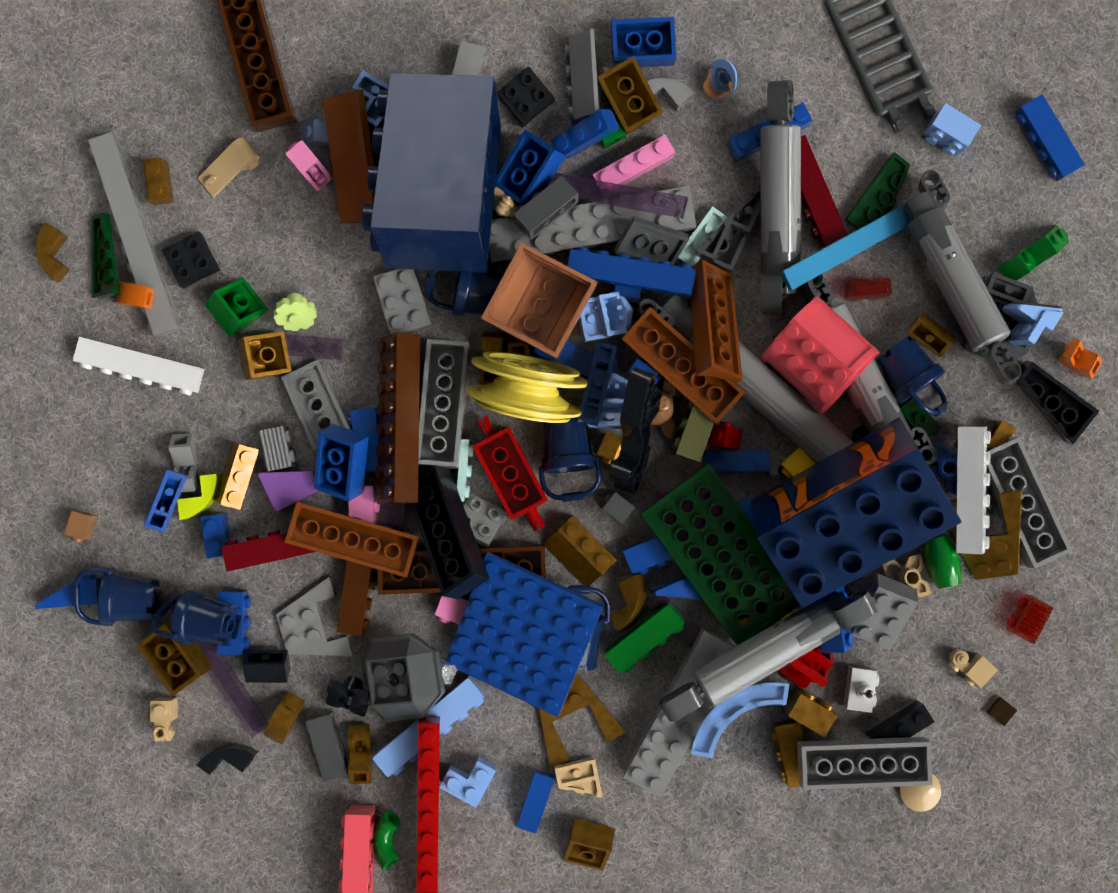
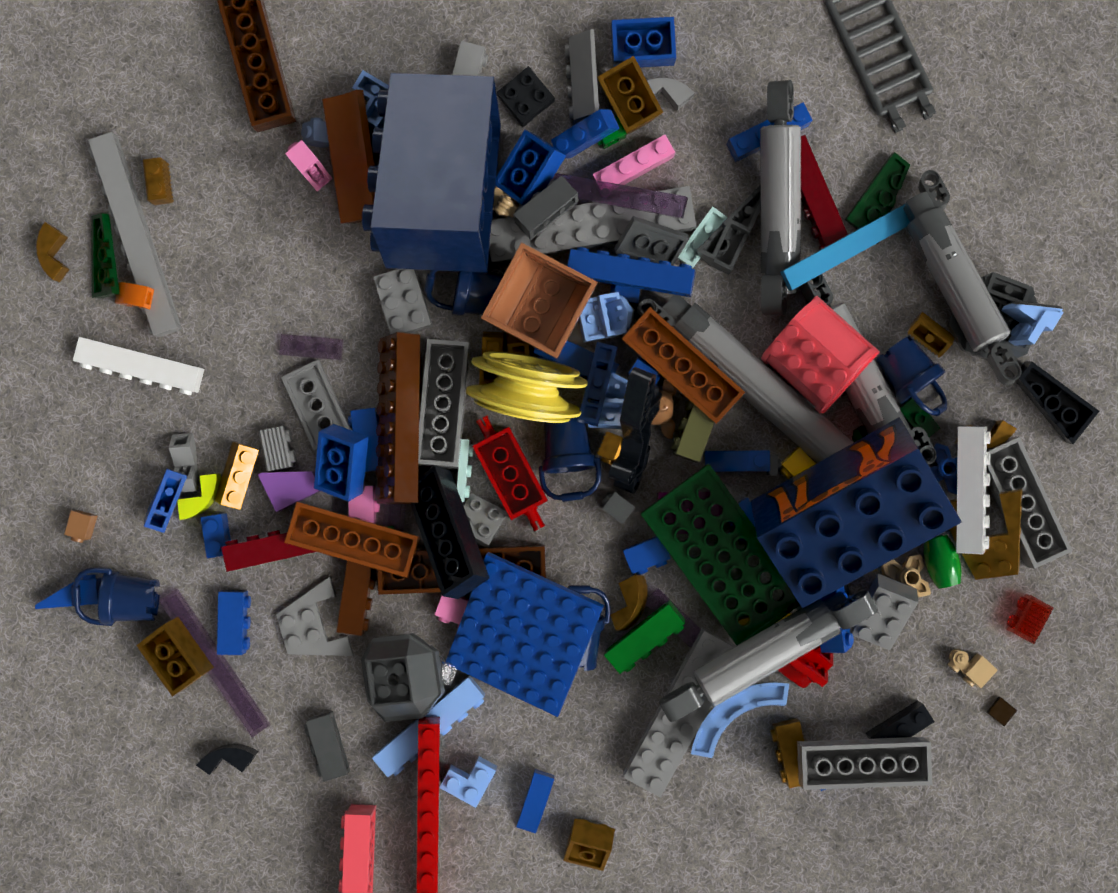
dark blue piece [150,590,242,647] -> none
tan brick [150,697,178,741] -> none
black brick [162,231,220,288] -> none
tan door [198,137,260,197] -> none
green slope [204,278,269,337] -> none
pearl gold slope [238,331,292,381] -> none
black brick [242,650,290,683] -> none
pearl gold brick [264,691,306,745] -> none
yellowish green plant [274,293,317,331] -> none
black plant [326,676,370,717] -> none
pearl gold brick [347,724,372,784] -> none
green cylinder [372,810,401,870] -> none
pearl gold wing [539,673,626,768] -> none
pearl gold slope [544,515,617,585] -> none
tan wing [554,757,603,798] -> none
blue slope [649,569,717,599] -> none
dark orange arch [690,260,742,383] -> none
light blue piece [703,59,737,99] -> none
red brick [708,421,743,450] -> none
pearl gold brick [782,687,837,738] -> none
white brick [843,665,879,713] -> none
clear red brick [845,277,892,302] -> none
tan dish [900,774,941,812] -> none
light blue brick [922,103,981,156] -> none
green arch [998,225,1069,281] -> none
blue brick [1015,94,1085,181] -> none
orange brick [1058,338,1102,380] -> none

